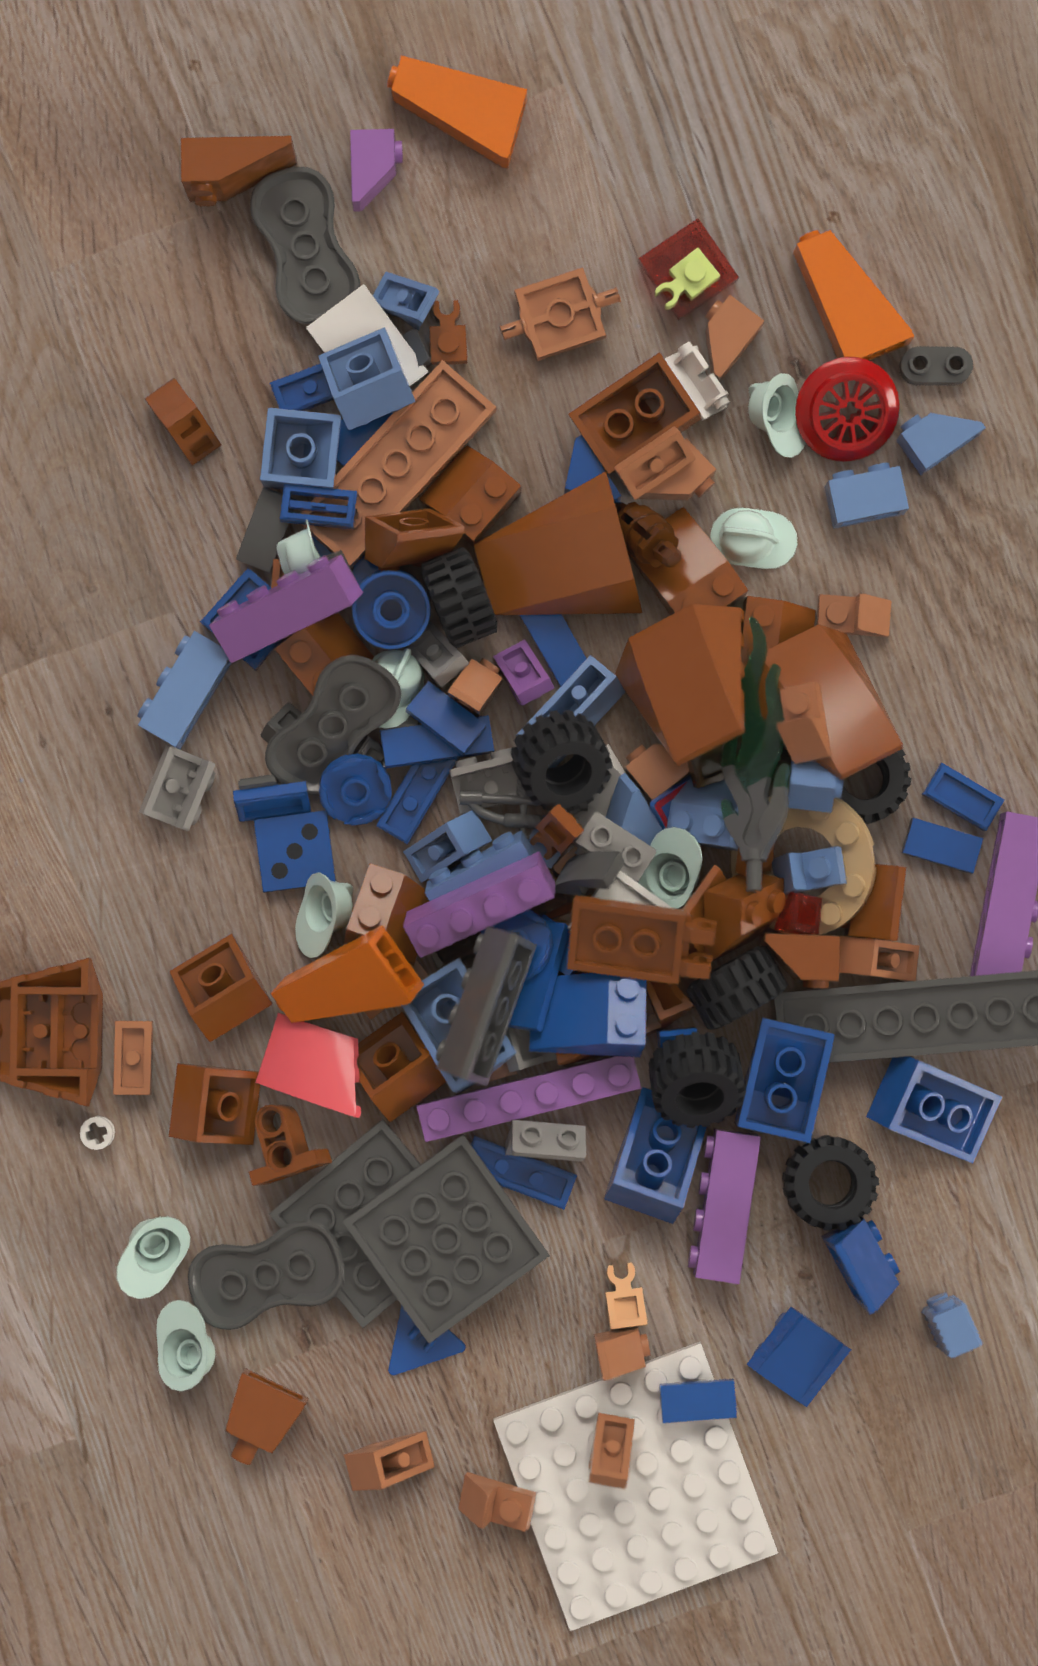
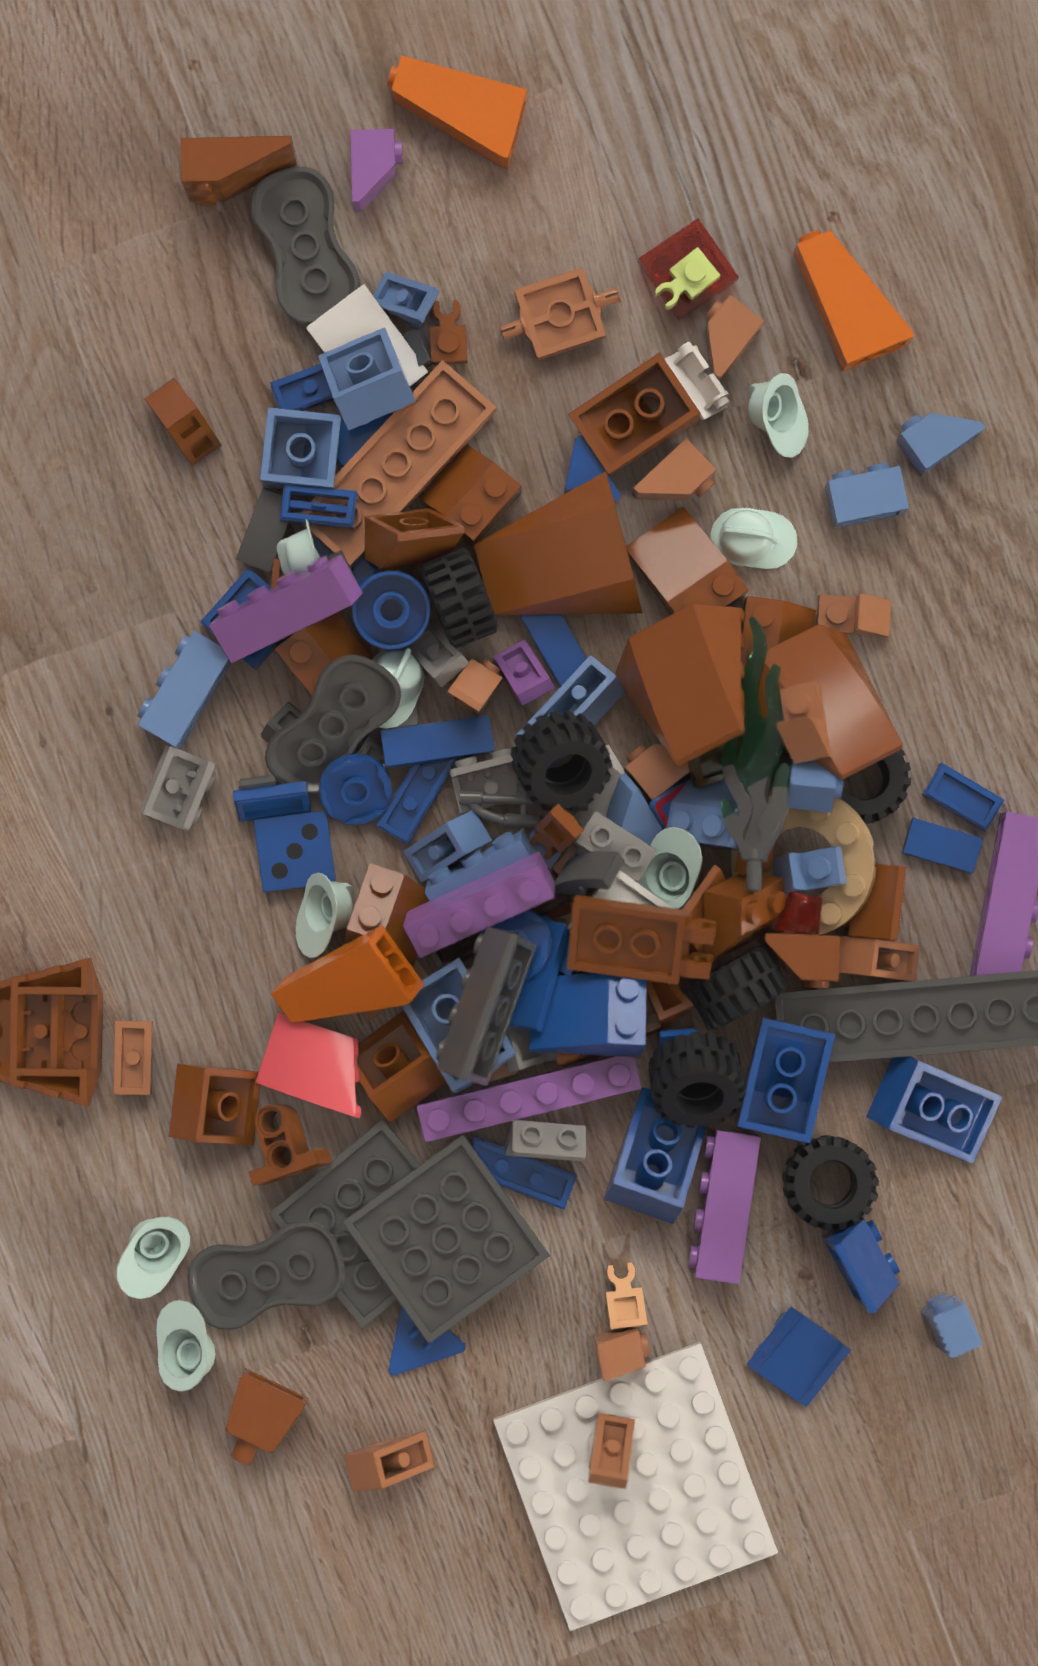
white bush [80,1116,115,1150] -> none
dark orange slope [169,934,272,1042] -> none
blue tile [406,681,486,756] -> none
nougat slope [458,1472,537,1532] -> none
nougat plate [614,426,696,500] -> none
reddish brown piece [615,502,681,567] -> none
blue tile [659,1378,737,1423] -> none
red piece [795,357,900,462] -> none
dark grey plate [899,346,973,386] -> none

